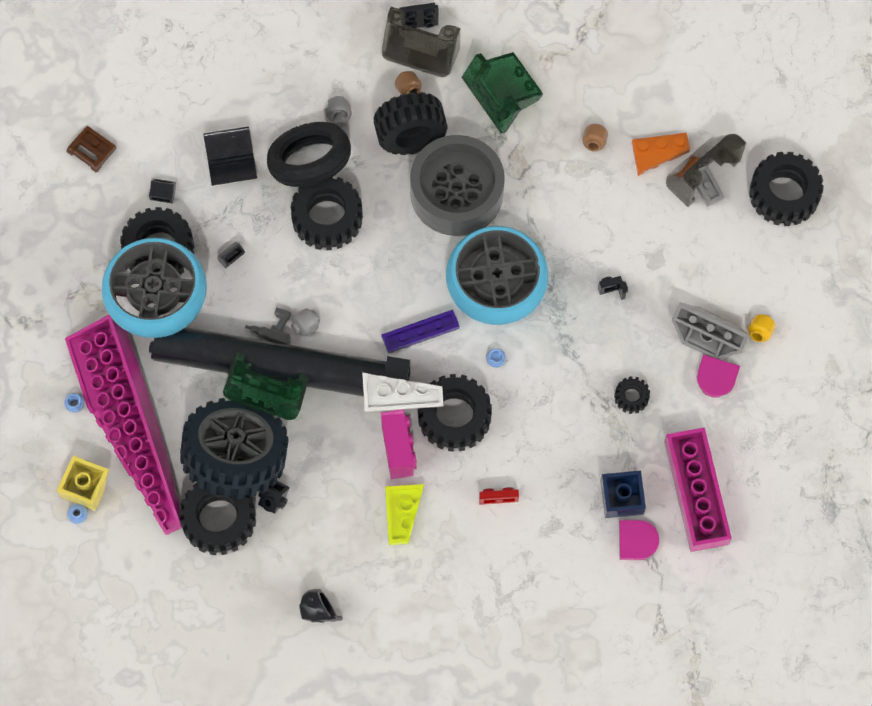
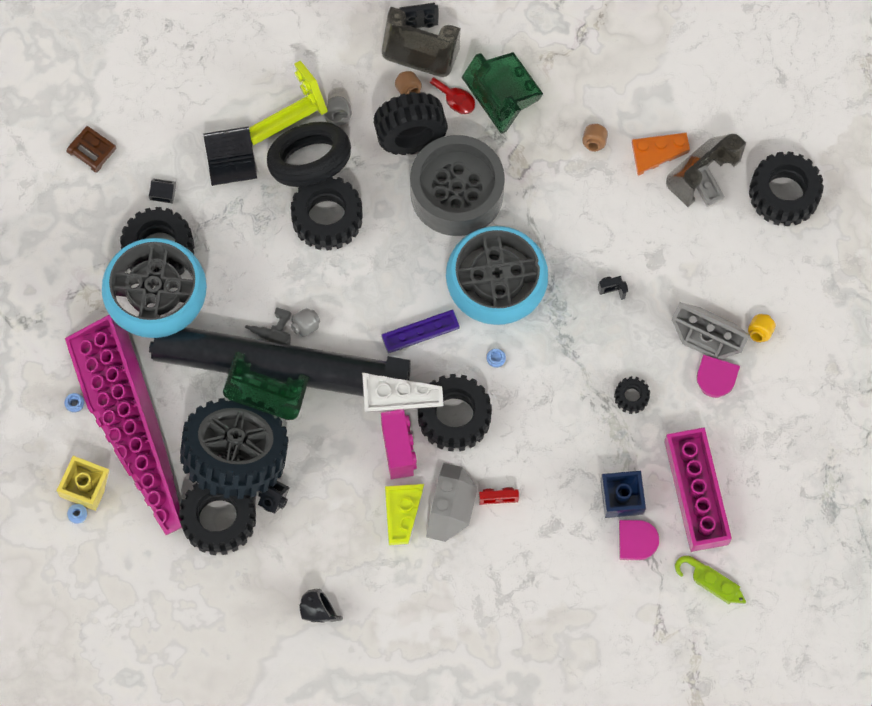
black piece [217,242,245,269] -> none
none -> neon yellow bracket [249,60,328,145]
none -> light grey wedge [426,463,477,542]
none -> red piece [430,77,475,114]
none -> lime plate [675,556,746,604]

